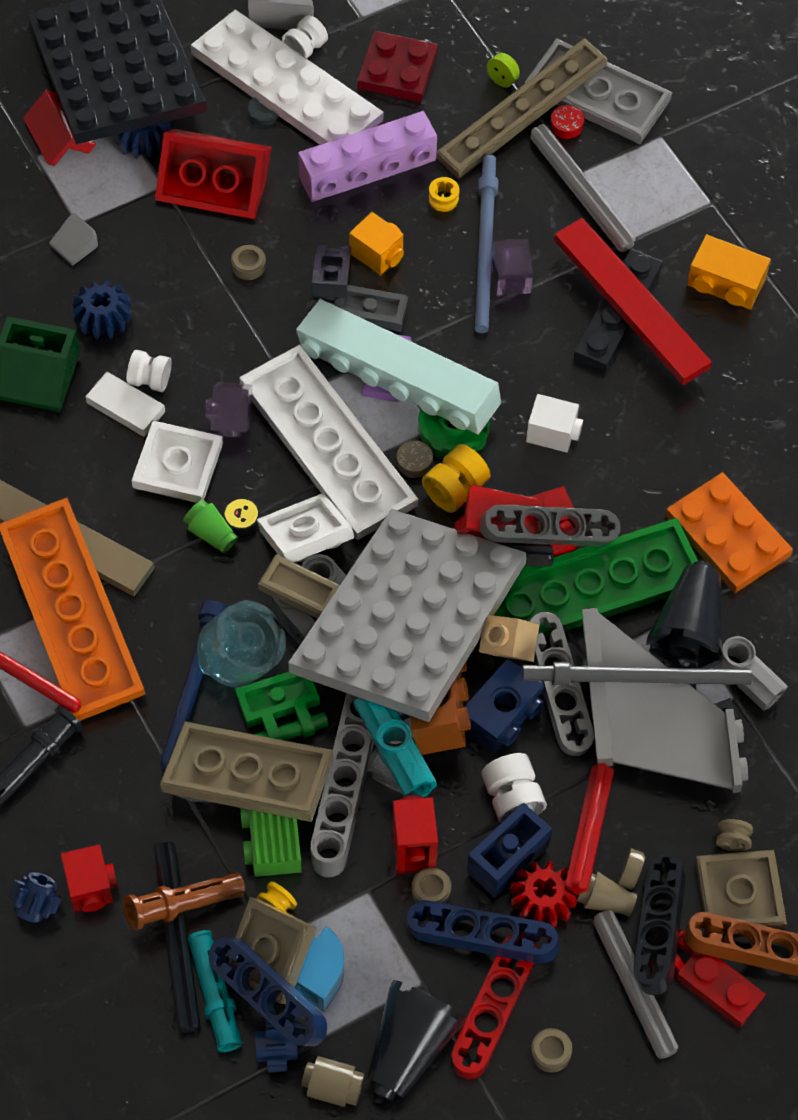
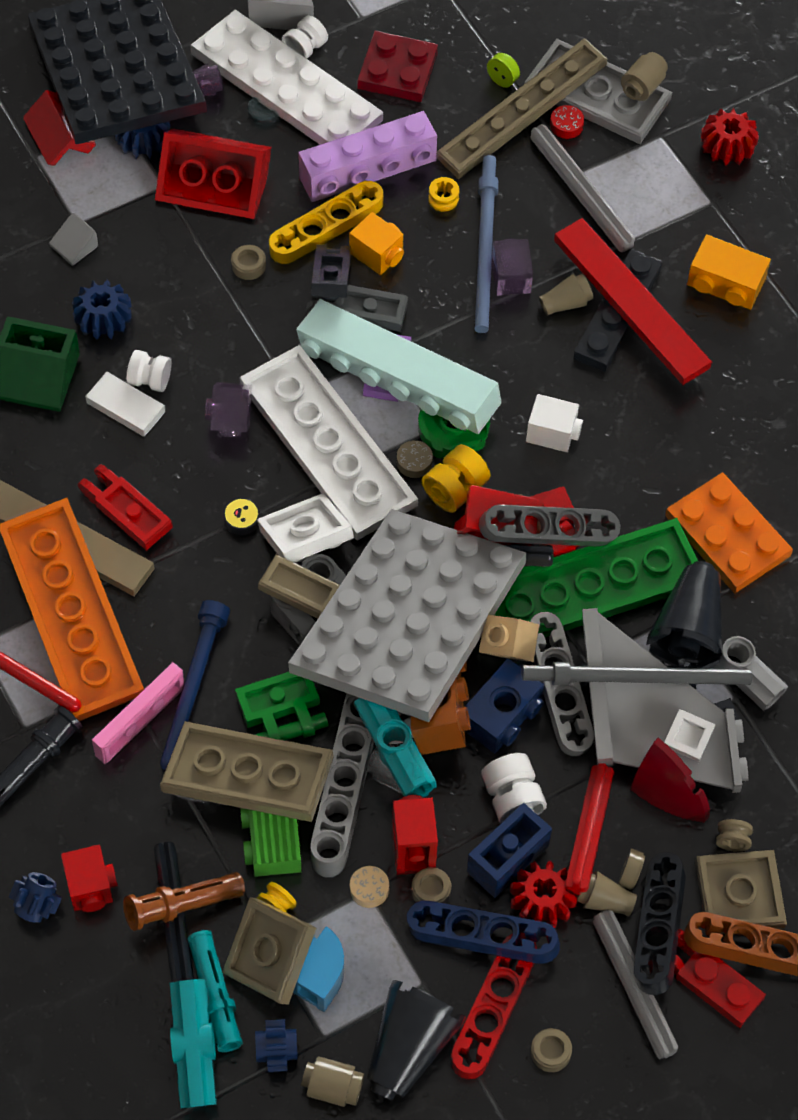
white plate [132,421,223,503] -> none
bright green cone [183,500,238,553] -> none
clear light blue brick [197,600,286,688] -> none
dark blue beam [209,937,327,1047] -> none
none -> red hinge [78,464,173,551]
none -> bright pink tile [92,662,184,764]
none -> teal piece [170,979,217,1108]
none -> clear purple cone [193,63,224,96]
none -> yellow beam [269,181,383,264]
none -> tan tile [350,866,389,908]
none -> dark tan cone [539,274,593,316]
none -> dark tan brick [621,52,668,101]
none -> dark red brick [630,737,710,823]
none -> white plate [665,709,715,762]
none -> red gear [701,107,759,166]

